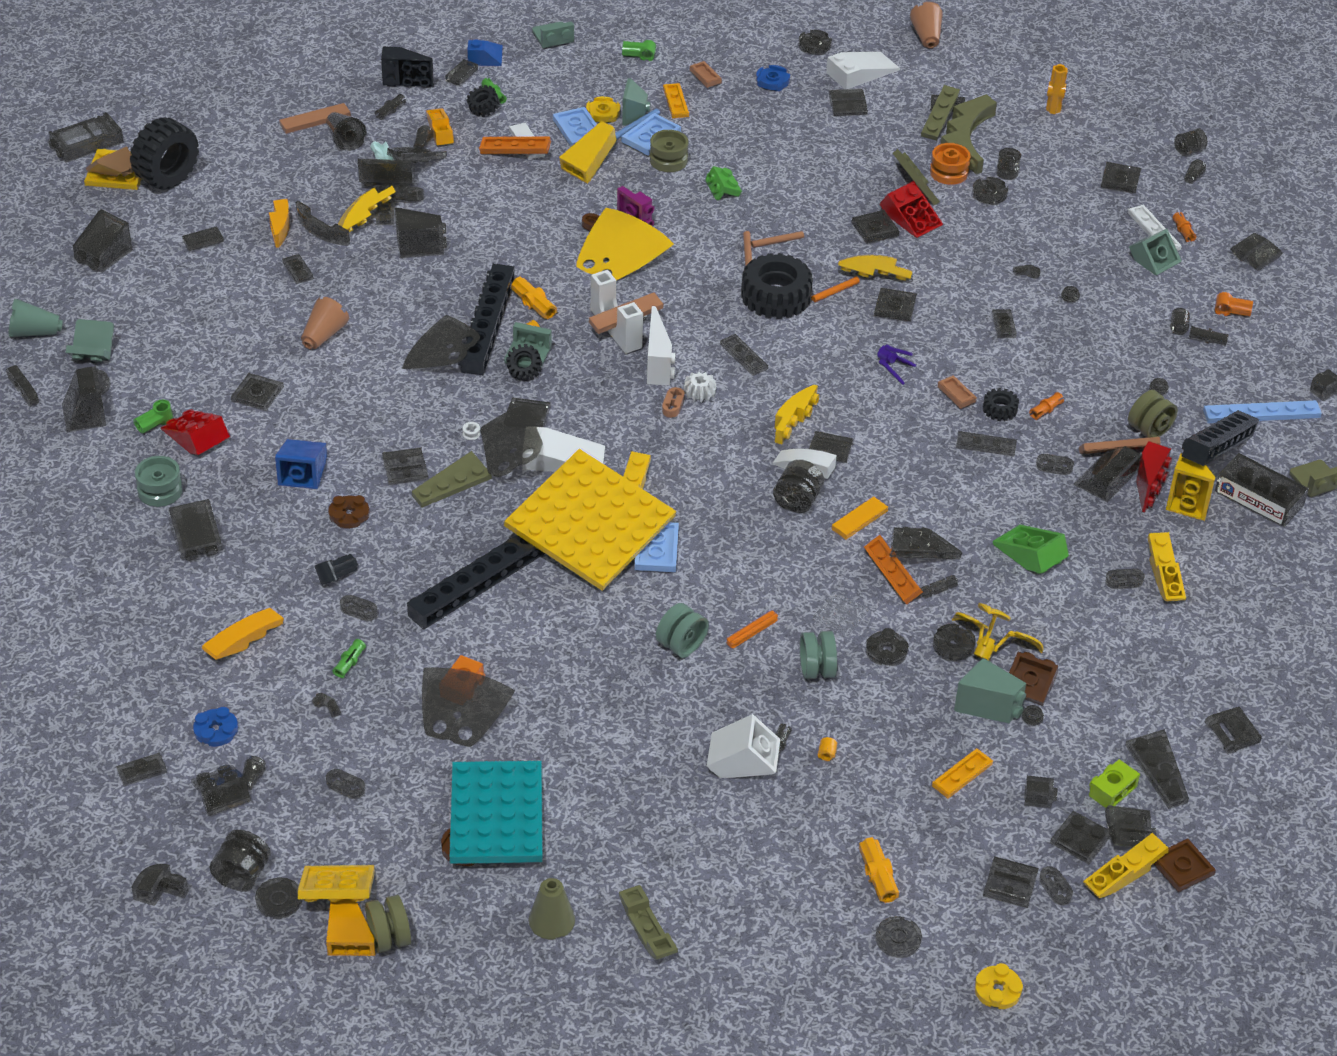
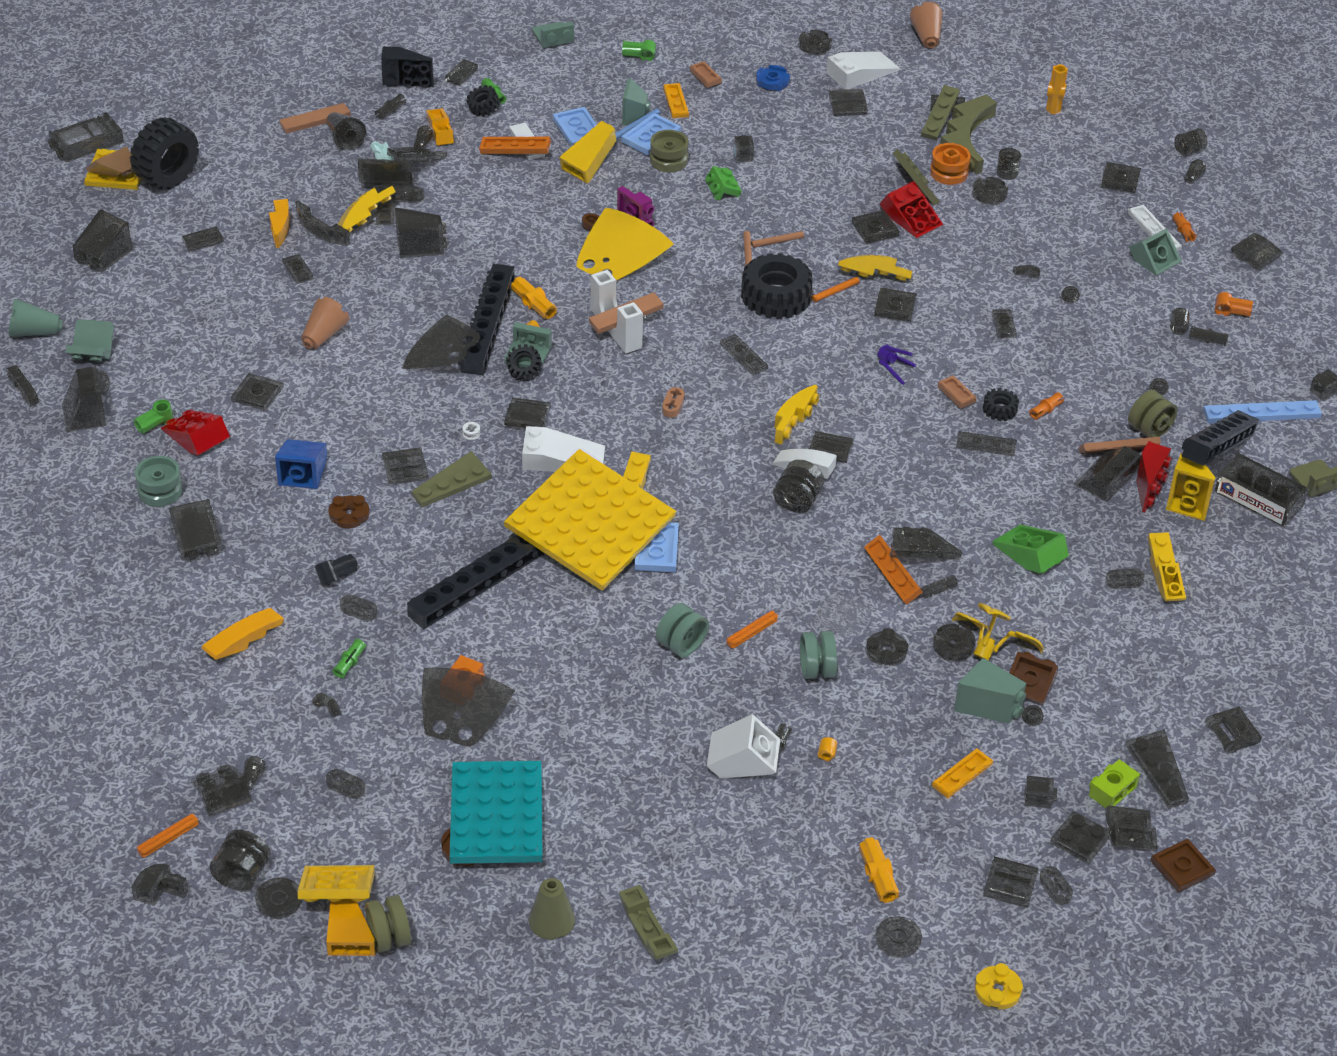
clear smoke plate [116,752,167,786] -> none
blue plate [193,707,238,747] -> none
blue slope [467,39,503,66] -> none
clear smoke piece [480,402,543,477] -> none
yellow plate [586,96,620,122] -> none
white slope [647,306,675,385] -> none
white gear [683,371,716,403] -> none
light orange tile [832,496,888,540] -> none
clear smoke beam [1036,454,1074,475] -> none
yellow slope [1083,833,1168,898] -> none
none -> orange axle [136,813,199,858]
none -> clear smoke brick [733,135,754,163]

